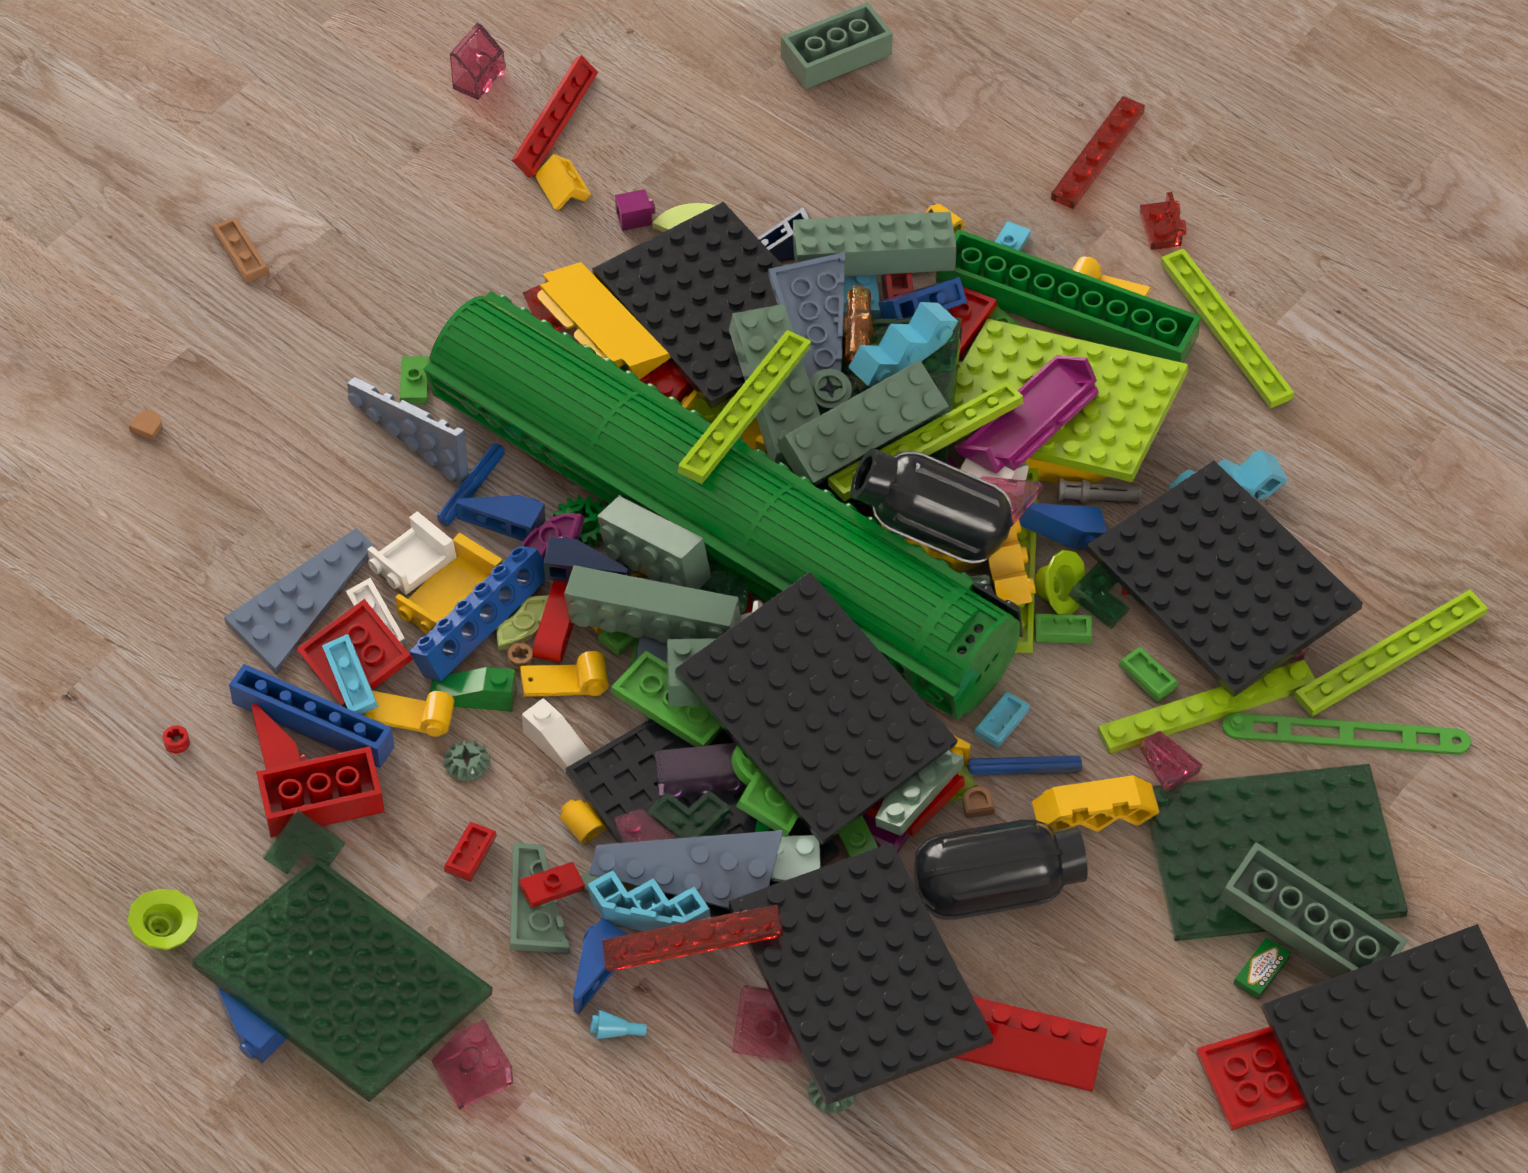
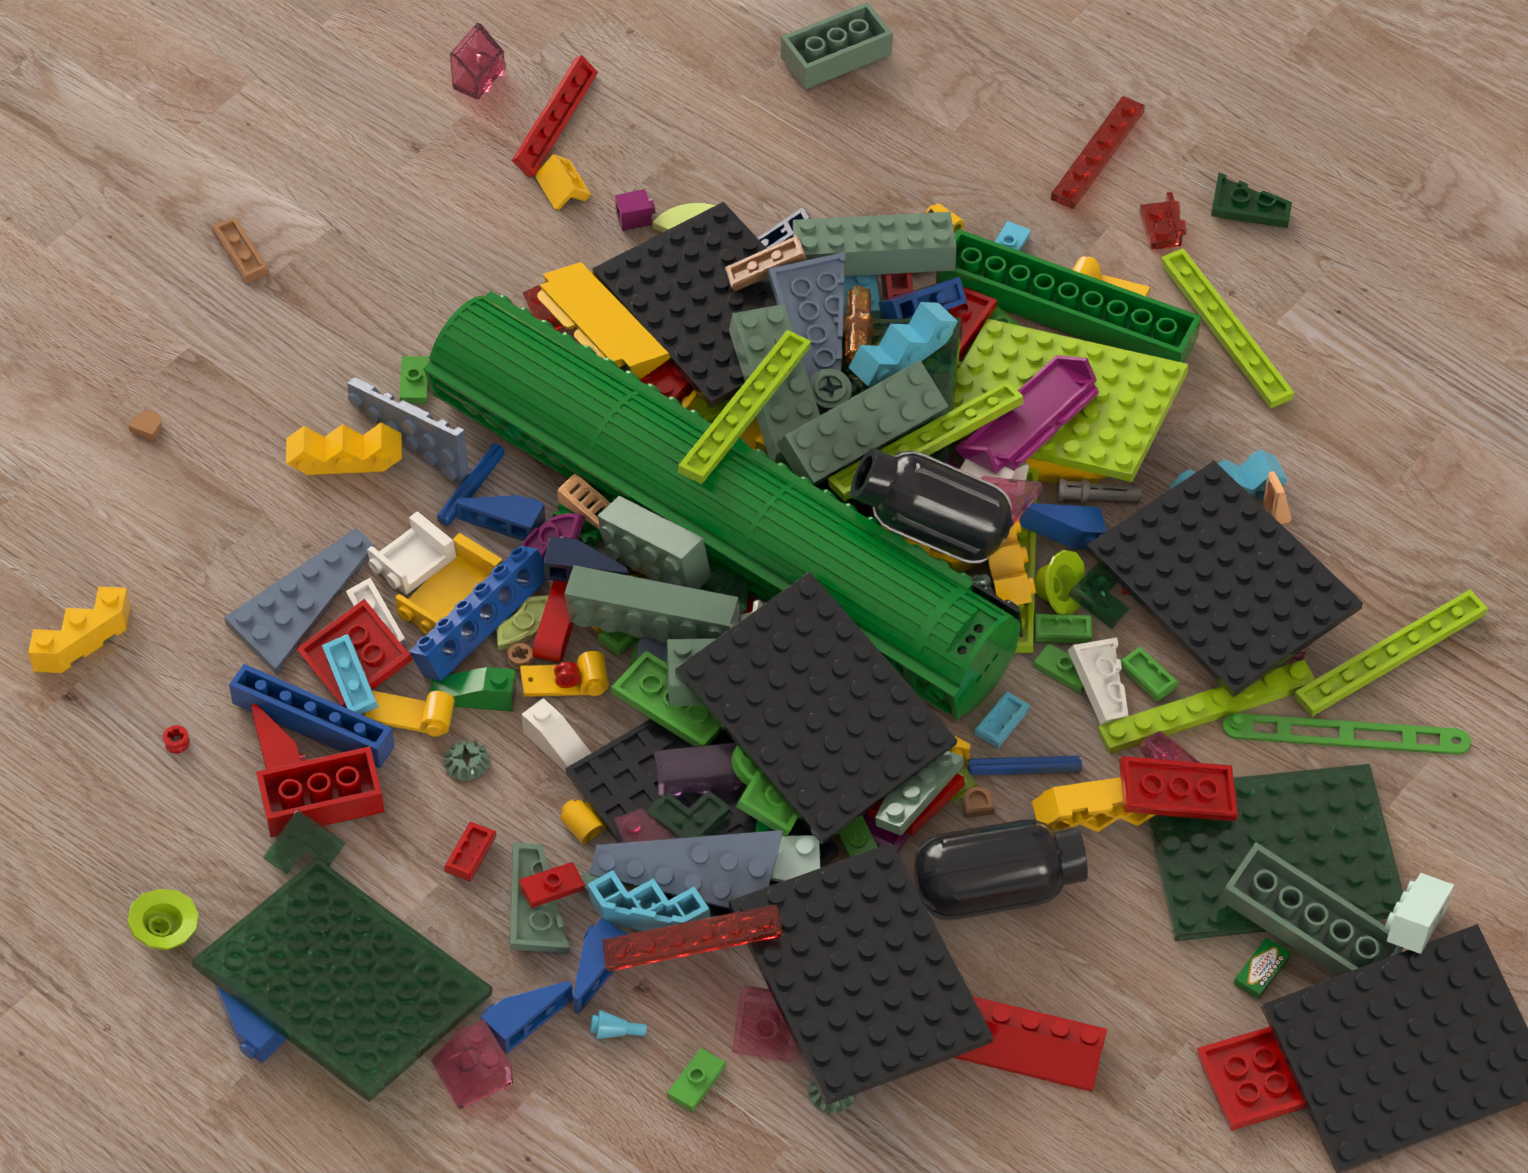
none -> yellow brick [28,586,131,673]
none -> yellow brick [286,422,402,475]
none -> blue slope [481,981,573,1055]
none -> red bush [554,662,581,688]
none -> light nougat slope [557,474,611,529]
none -> bright green plate [667,1047,726,1112]
none -> medium nougat tile [725,235,807,292]
none -> bright green plate [1033,643,1084,694]
none -> white wing [1068,637,1129,725]
none -> red tile [1119,756,1238,821]
none -> dark green wing [1211,172,1292,228]
none -> light nougat slope [1262,471,1291,524]
none -> light aqua brick [1385,873,1454,954]

